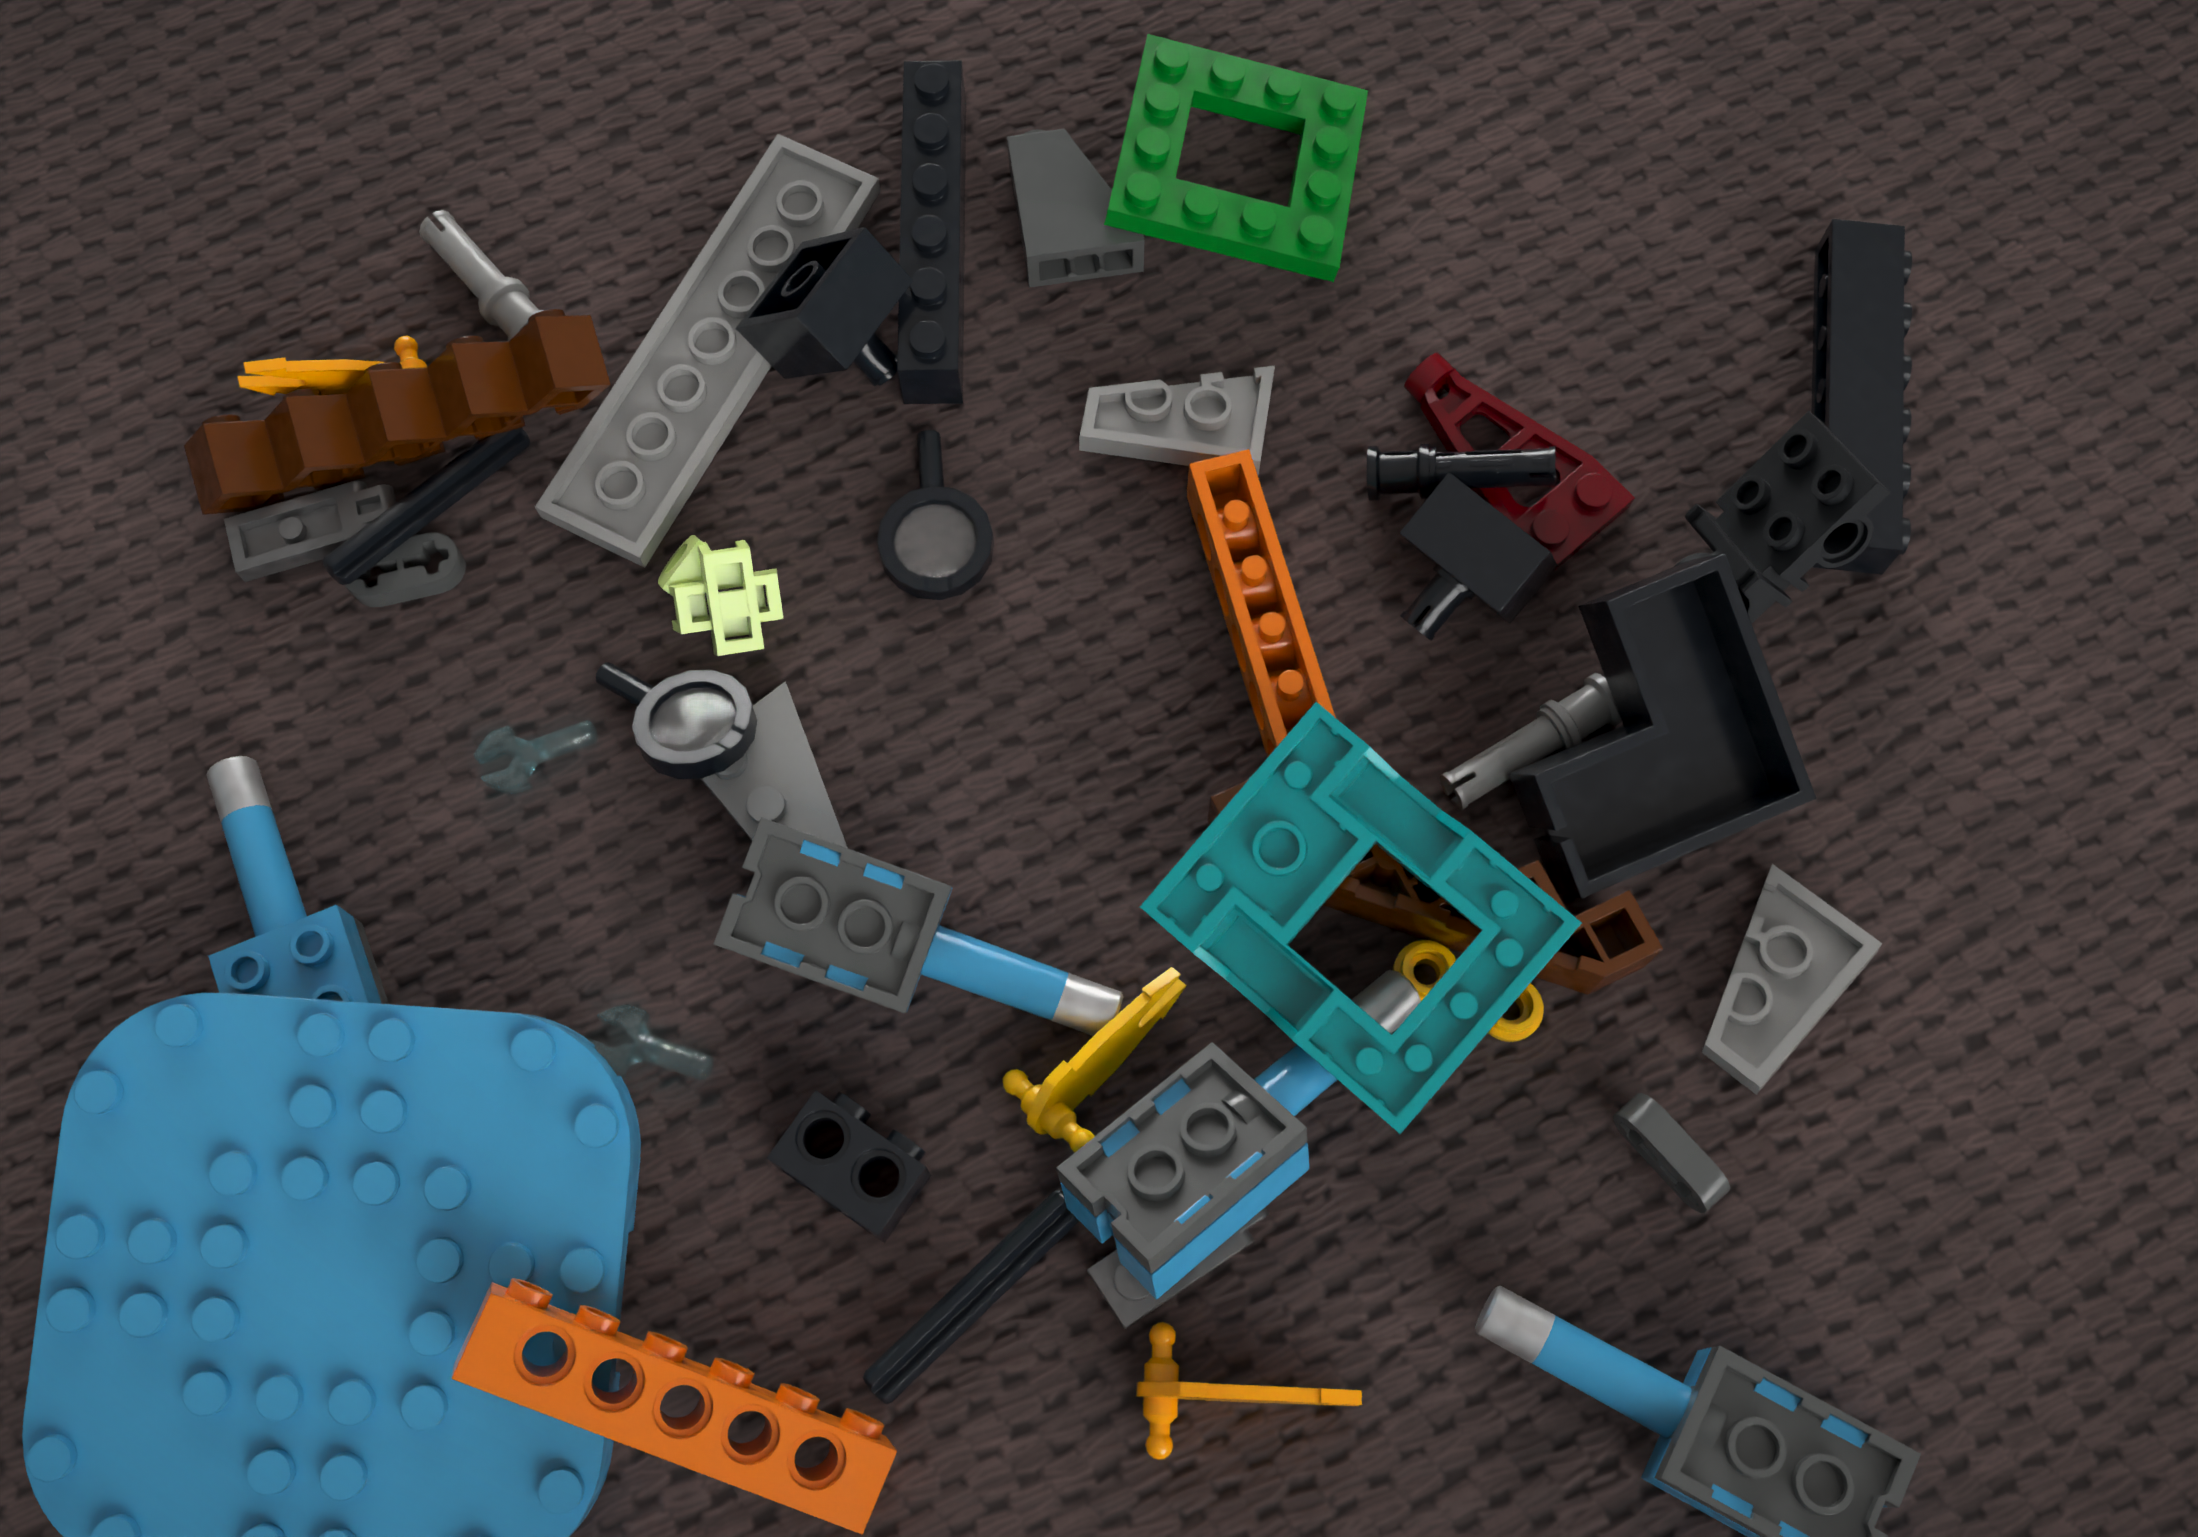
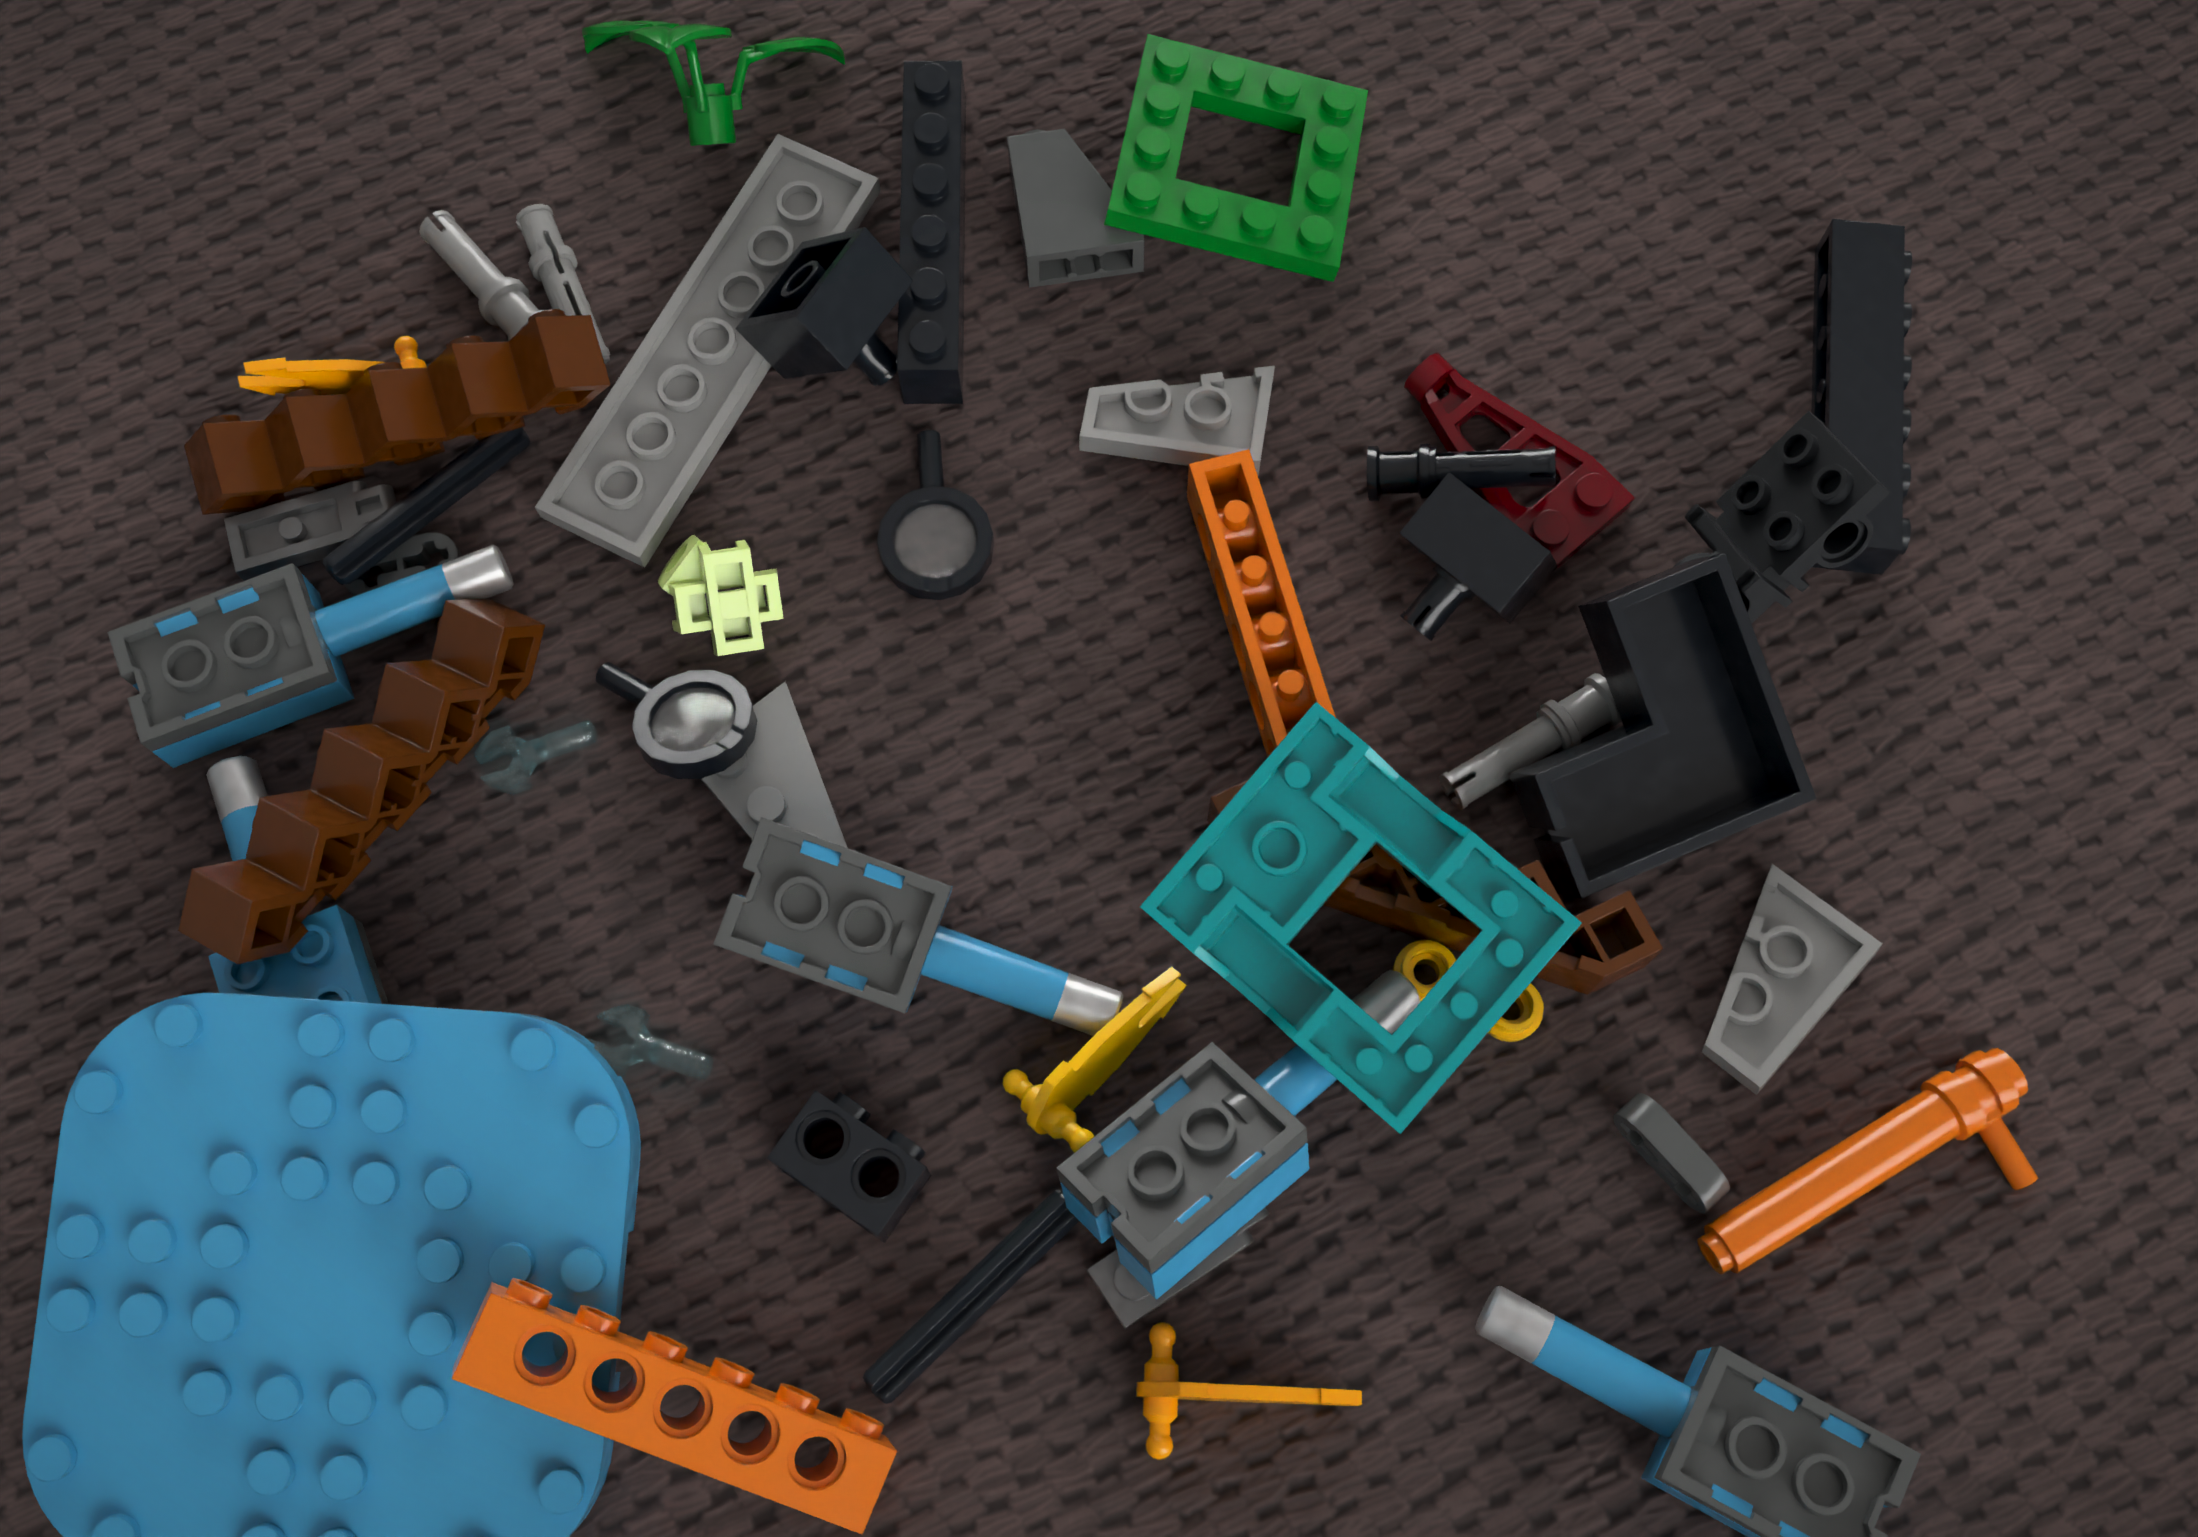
none -> dark grey piece [108,545,514,768]
none -> reddish brown brick [178,598,545,964]
none -> light grey pin [516,204,610,364]
none -> green plant [582,21,845,146]
none -> orange cylinder [1697,1048,2038,1274]

